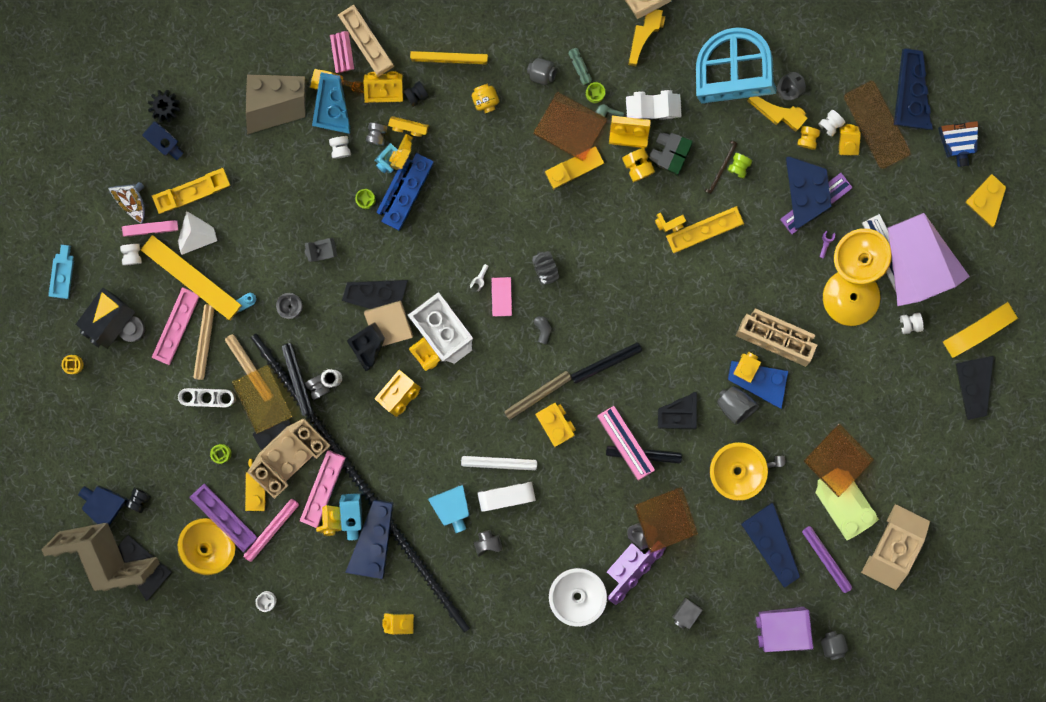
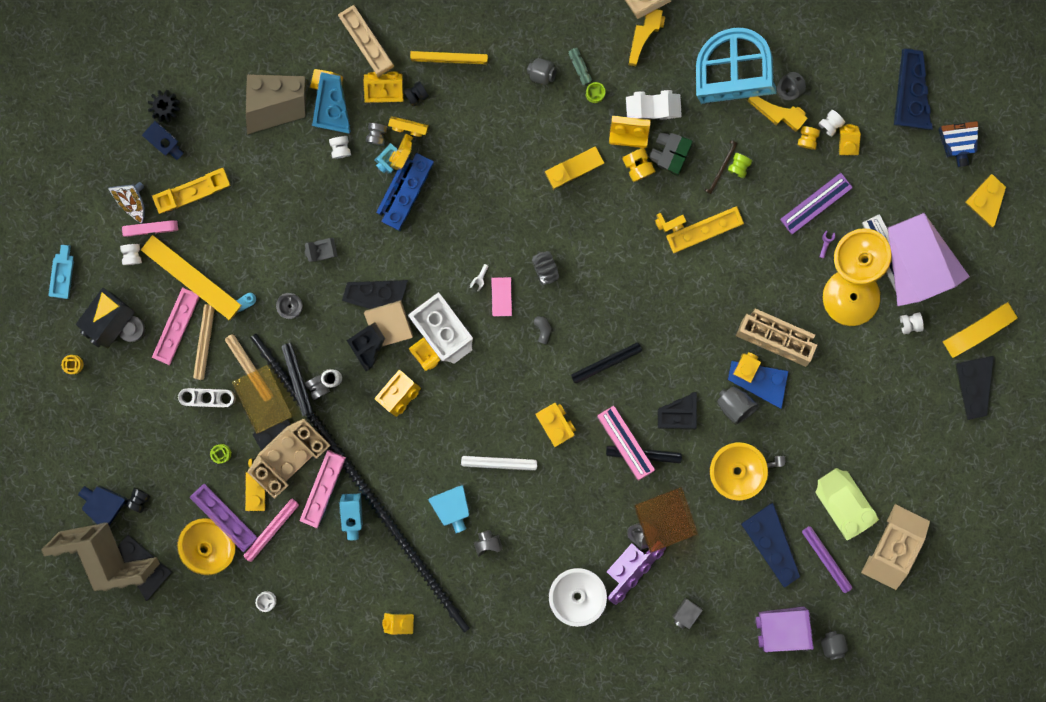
white slope [178,211,217,255] -> none
yellow bracket [316,505,342,536] -> none
bright pink tile [330,31,354,73] -> none
clear orange hand [341,79,364,93] -> none
dark blue wing [345,500,394,579] -> none
lime wheel [355,189,376,209] -> none
yellow head [471,84,499,113] -> none
white beam [478,482,536,512] -> none
dark tan axle [504,371,572,419] -> none
clear orange piece [533,92,607,161] -> none
sand green hand [596,104,624,117] -> none
dark blue wing [786,157,832,230] -> none
clear orange piece [804,423,874,497] -> none
clear orange piece [844,81,910,169] -> none

